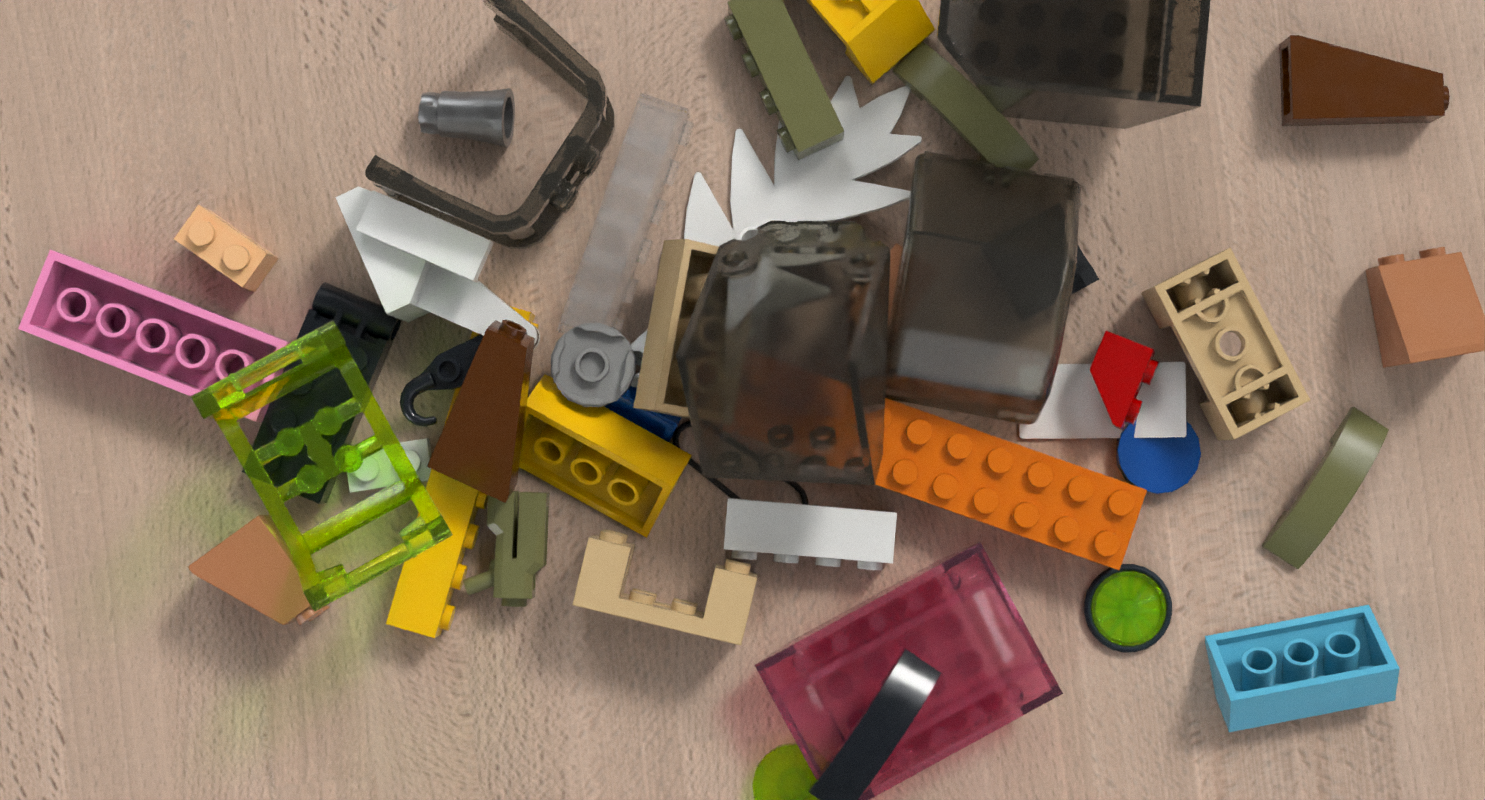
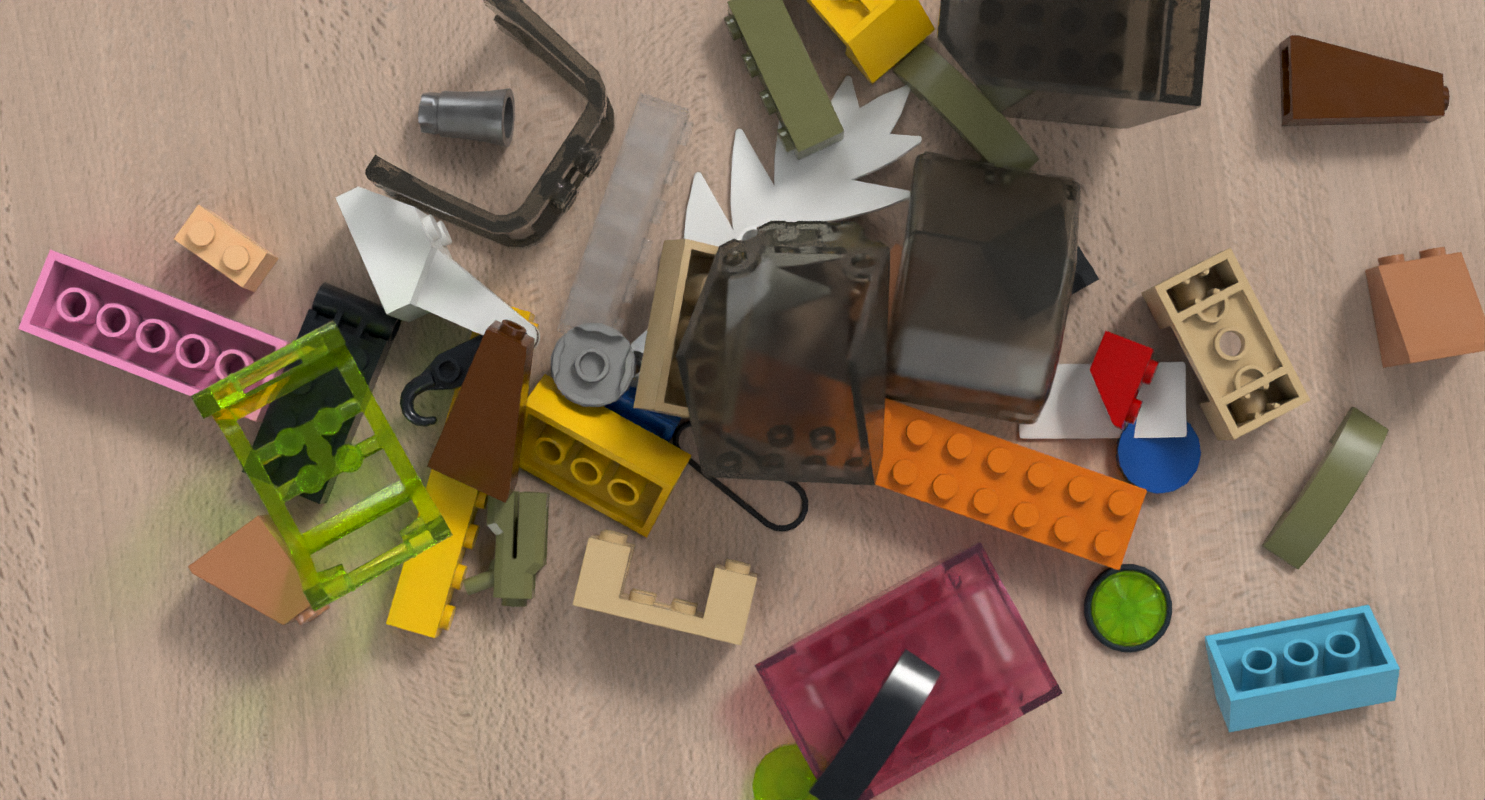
plate [344,438,432,493] -> none
white tile [356,190,494,282] -> none
white brick [724,498,897,570] -> none

